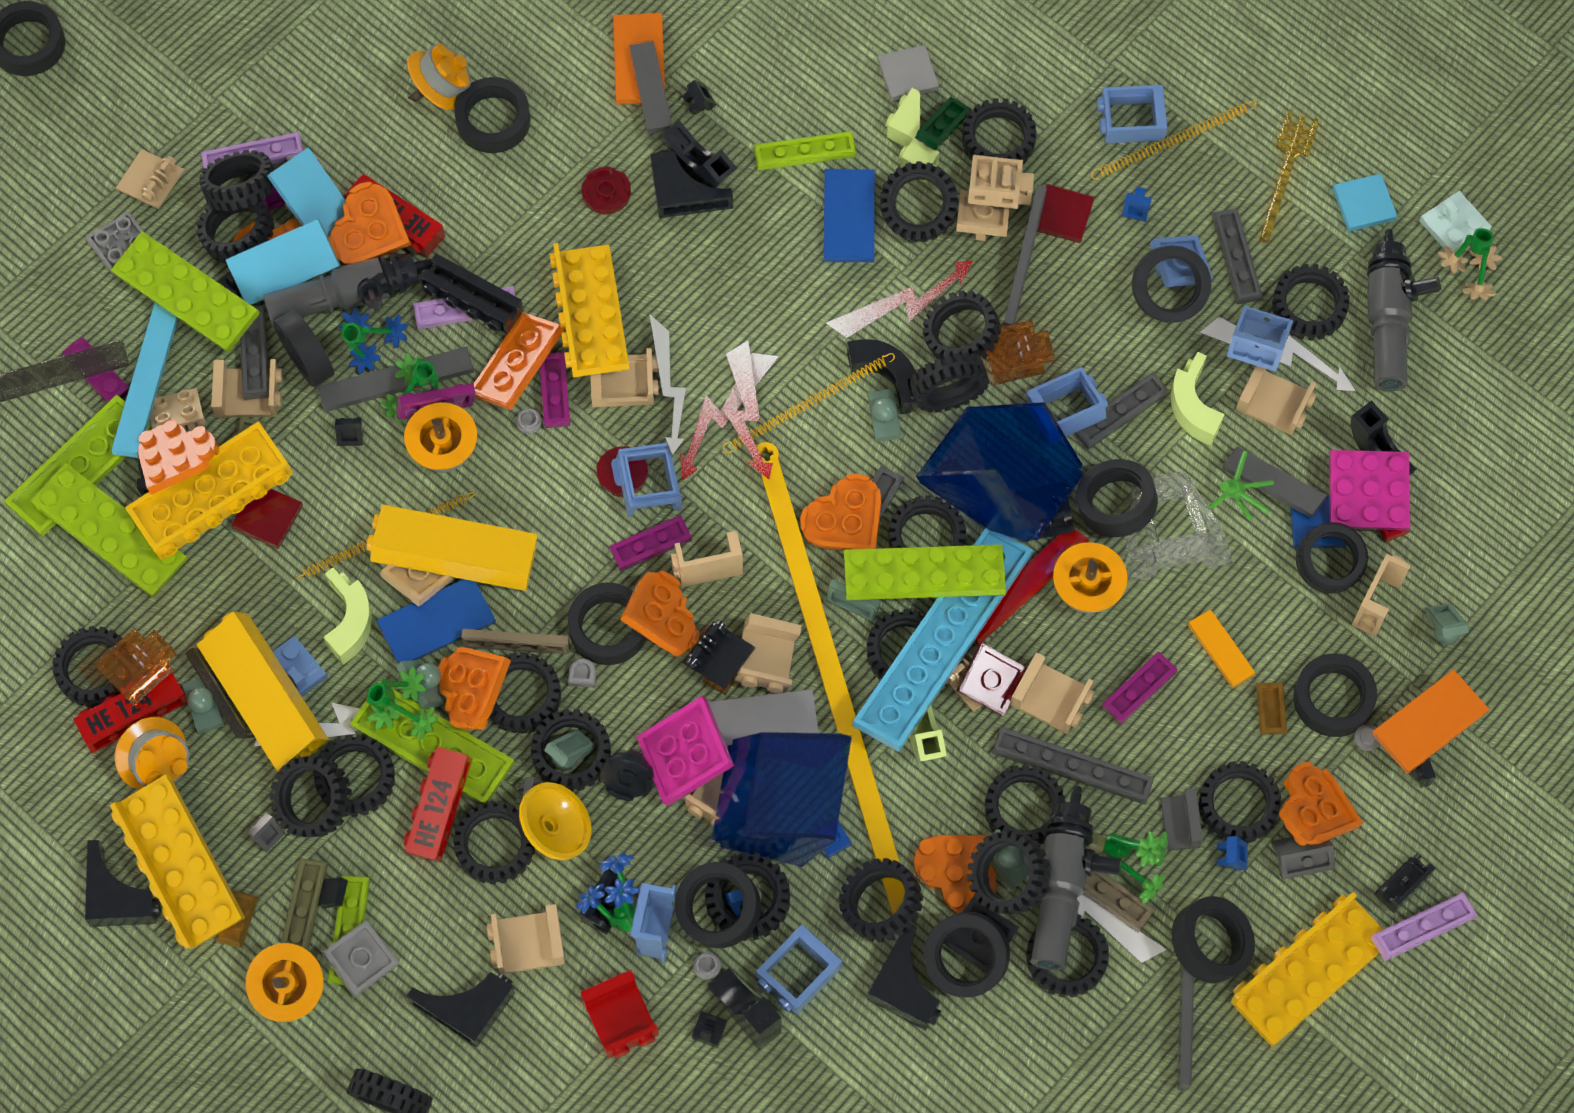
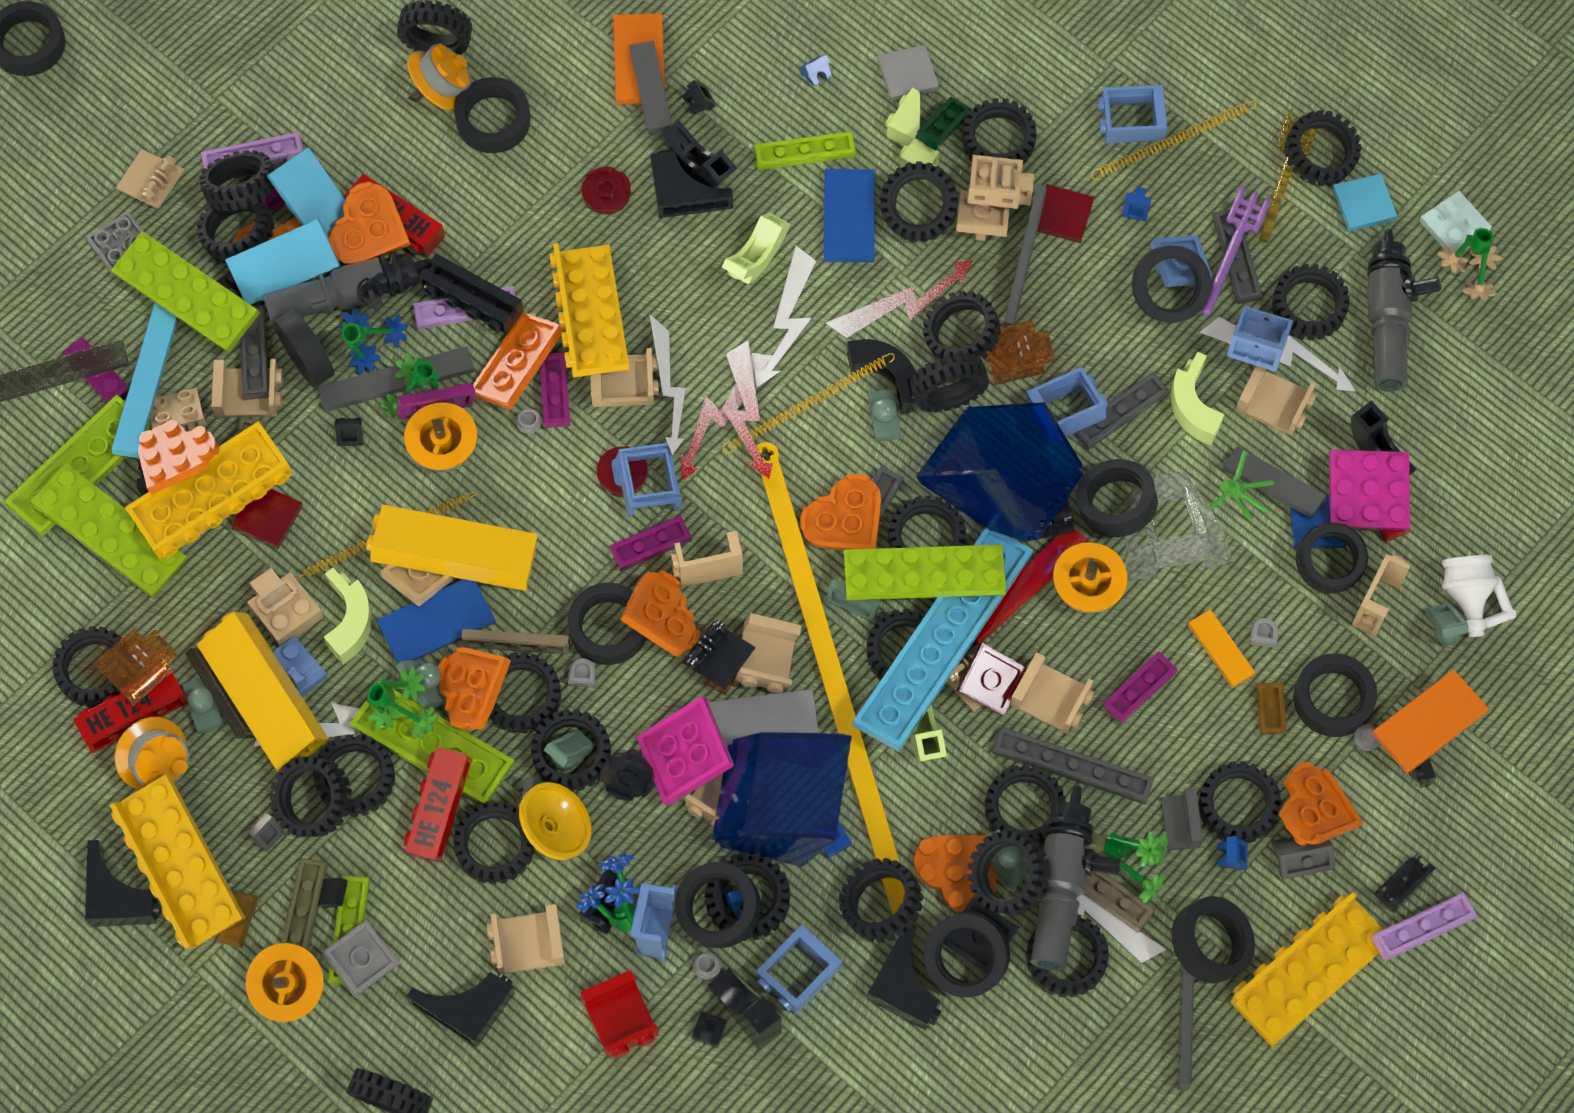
none -> tan piece [247,568,324,647]
none -> black tyre [397,0,472,55]
none -> yellowish green arch [722,212,791,284]
none -> white sticker [755,246,816,388]
none -> tile [798,54,832,86]
none -> medium lavender piece [1201,184,1271,316]
none -> light grey tile [1250,618,1278,648]
none -> black tyre [1284,110,1362,186]
none -> white piece [1442,555,1516,637]

